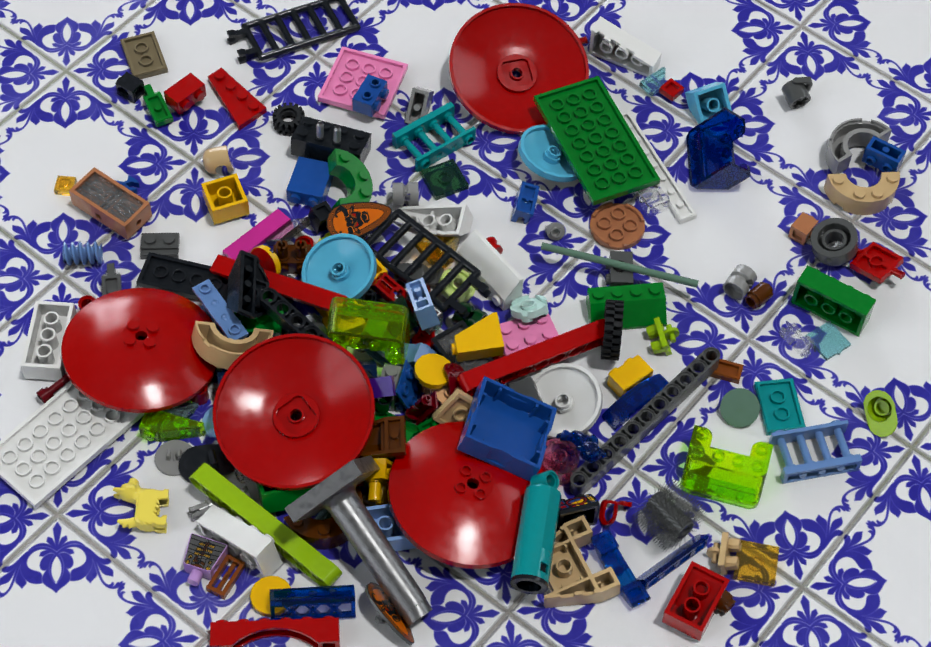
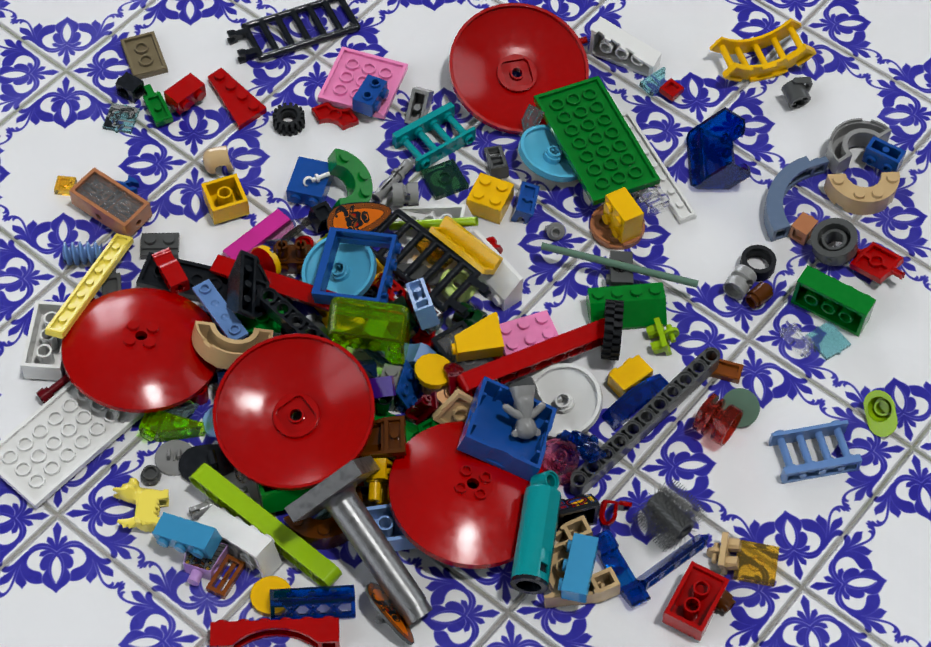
black piece [291,116,372,164] -> none
light aqua plate [510,295,549,323] -> none
clear neon green windscreen [680,425,773,509] -> none
medium azure slope [685,82,733,127] -> none
teal tile [754,378,806,436] -> none
none -> light yellow tile [44,233,134,339]
none -> piece [102,103,140,134]
none -> dark grey plate [141,465,161,485]
none -> red piece [151,247,190,294]
none -> dark azure brick [152,512,223,559]
none -> white hand [303,172,331,187]
none -> red tile [311,102,359,130]
none -> blue window [311,227,402,312]
none -> light grey pin [371,159,414,203]
none -> lime piece [389,217,478,231]
none -> yellow fence [429,216,503,275]
none -> yellow brick [466,172,514,224]
none -> dark grey slope [484,145,509,179]
none -> light grey piece [502,385,546,439]
none -> clear light blue tile [521,104,545,132]
none -> dark azure brick [558,533,599,603]
none -> yellow brick [602,187,644,244]
none -> clear red wheel [692,393,743,446]
none -> yellow fence [709,18,817,82]
none -> black tyre [740,245,777,281]
none -> sand blue arch [764,156,829,242]

